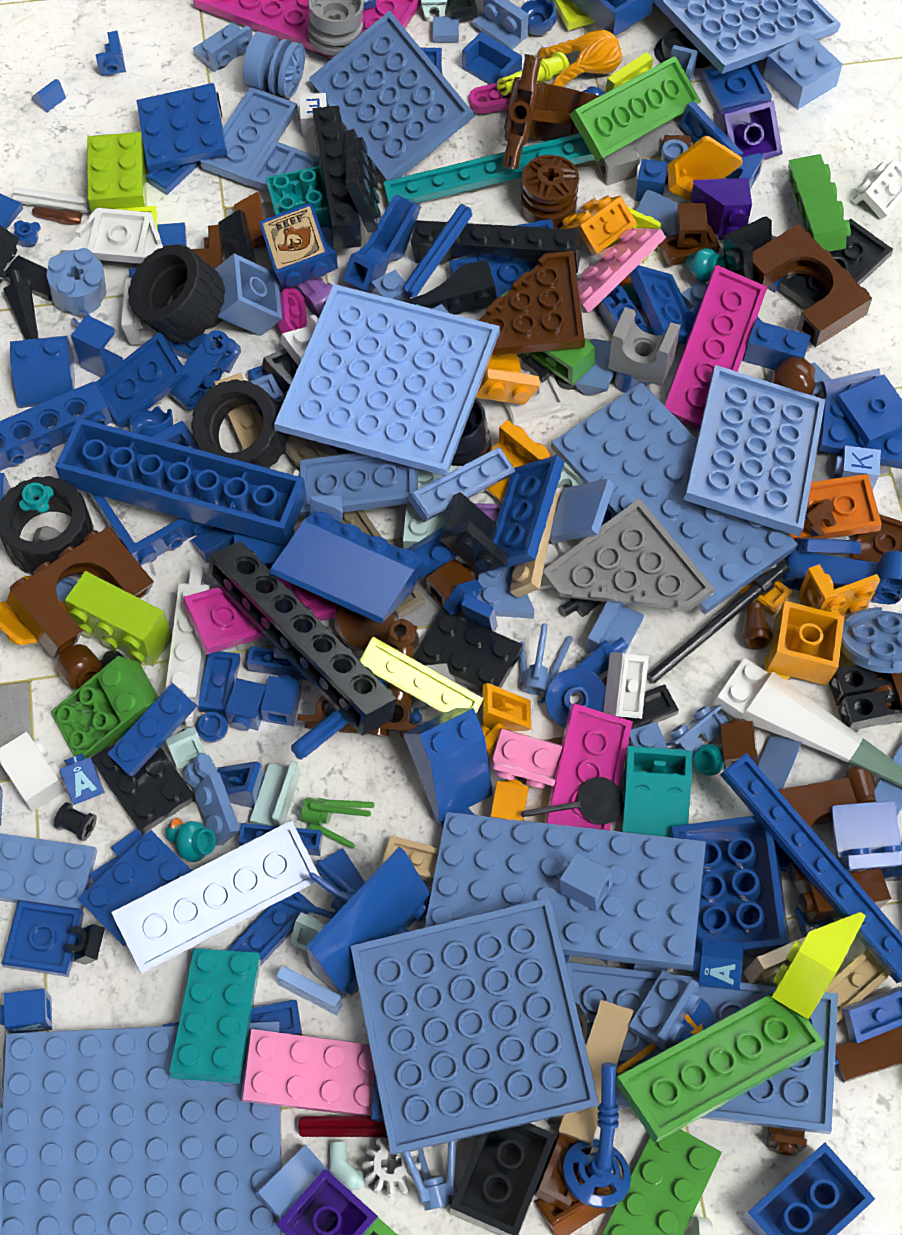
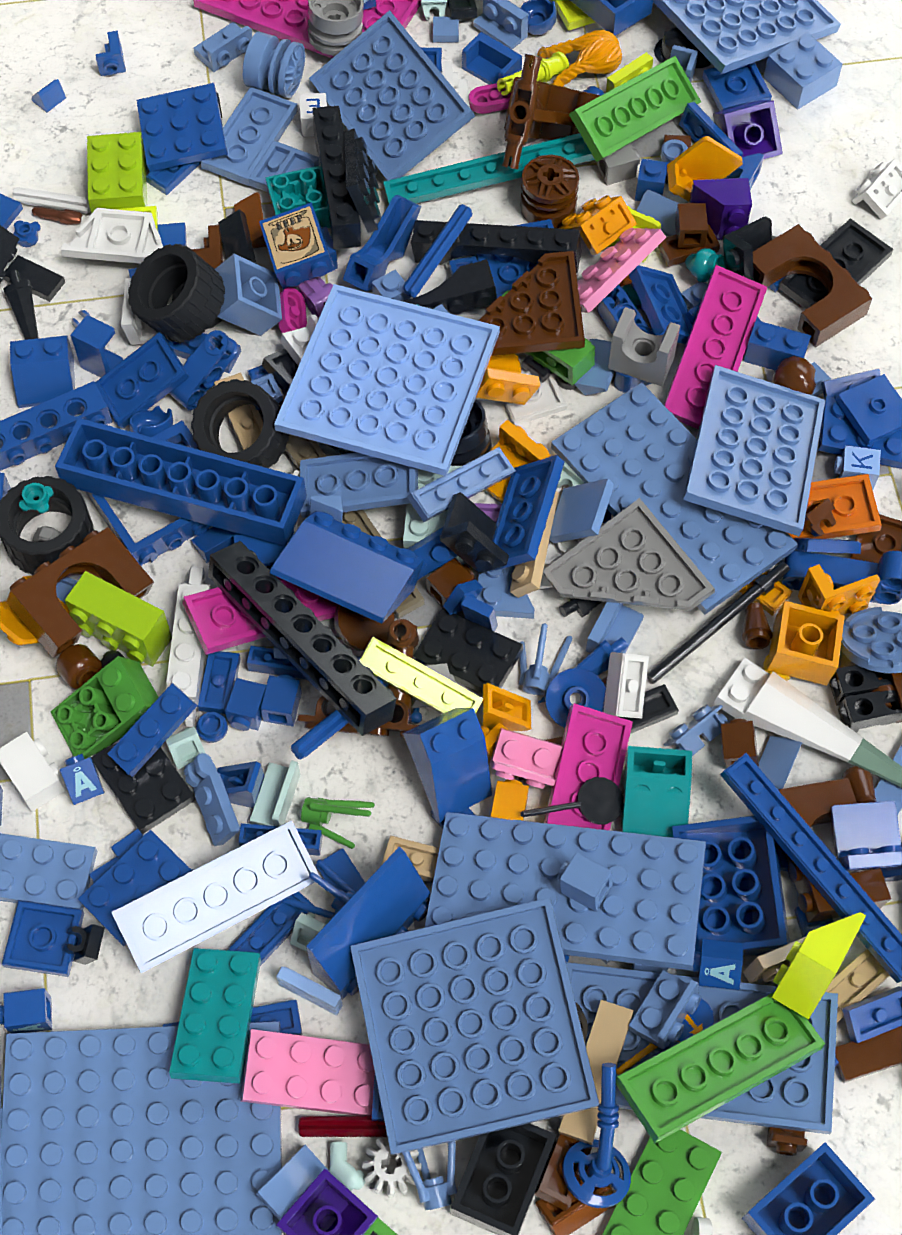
medium blue brick [47,248,107,316] -> none
black bush [54,802,97,841] -> none
teal animal [165,818,216,863] -> none
medium blue plate [629,722,668,749] -> none
teal plate [694,744,725,776] -> none
bright green brick [788,154,851,251] -> none

